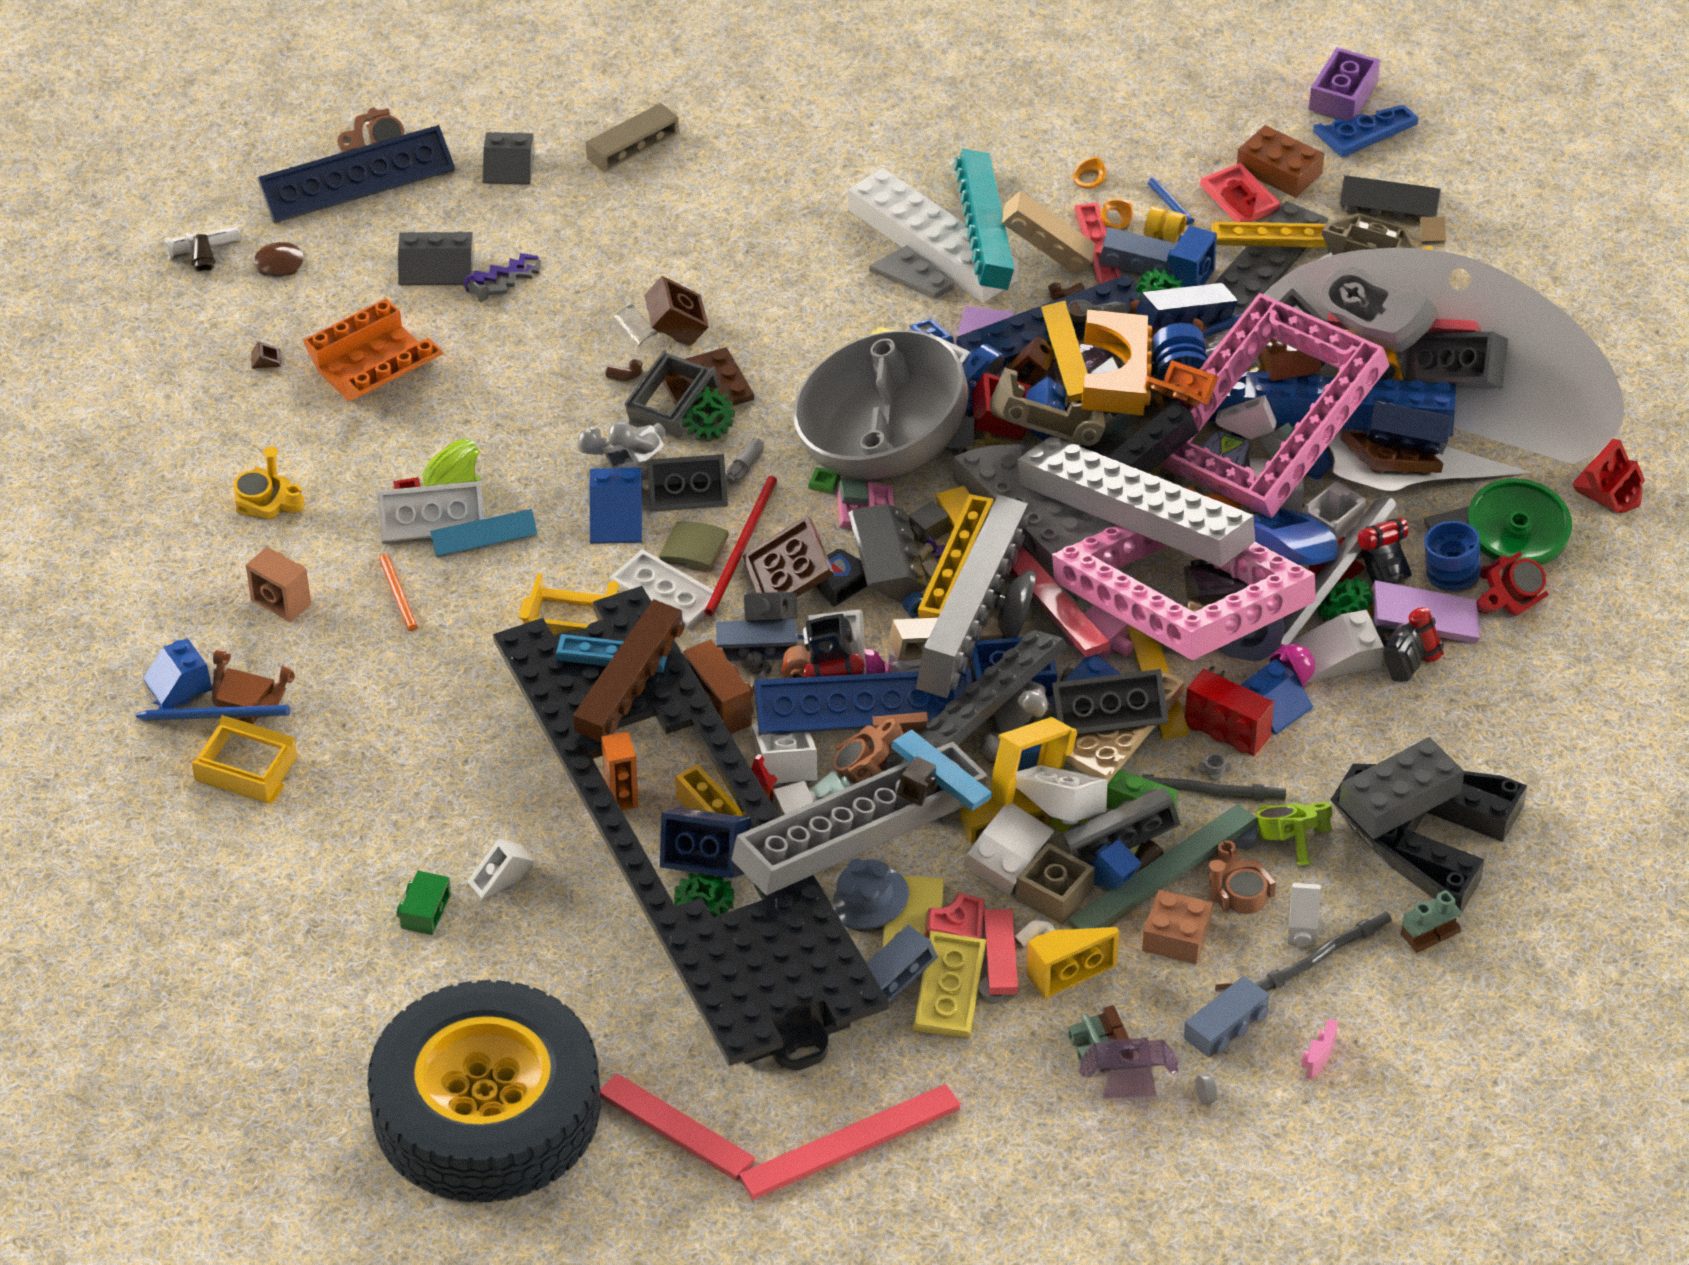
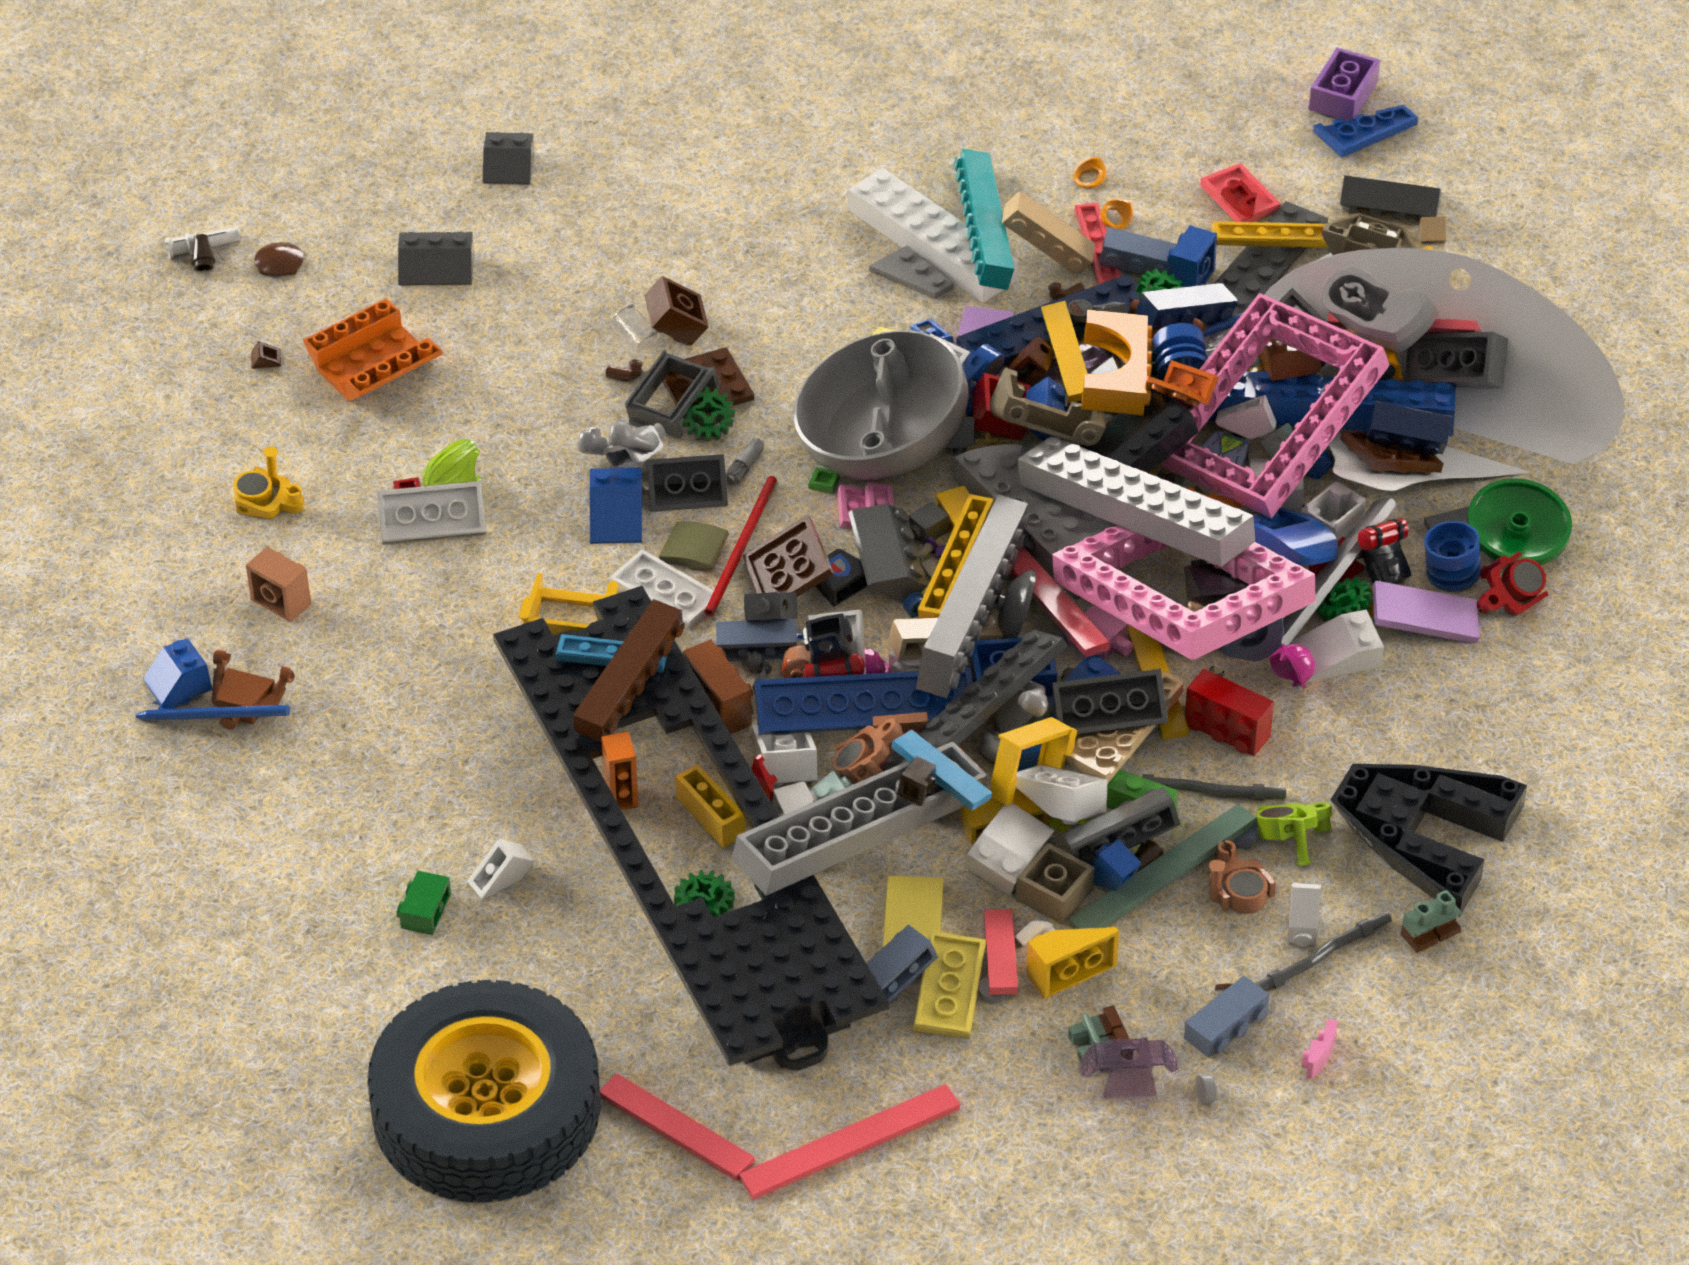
yellow piece [191,715,297,804] -> none
dark blue plate [258,125,455,223] -> none
nougat piece [337,107,405,152] -> none
orange bar [379,554,418,631] -> none
dark azure tile [430,509,537,556] -> none
piece [464,253,541,303] -> none
dark tan brick [586,103,679,172] -> none
dark blue brick [660,808,751,878] -> none
sand blue piece [832,858,909,930] -> none
sand green tile [839,478,869,505] -> none
coral tile [925,893,985,939] -> none
nougat brick [1142,889,1213,964] -> none
yellow wheel [1144,206,1187,244] -> none
blue bar [1147,177,1194,225] -> none
light grey plate [1198,753,1231,780] -> none
dark orange brick [1237,125,1324,198] -> none
blue slope [1240,659,1313,735] -> none
dark grey brick [1339,737,1464,839] -> none
black piece [1375,607,1444,682] -> none
red piece [1572,439,1645,513] -> none

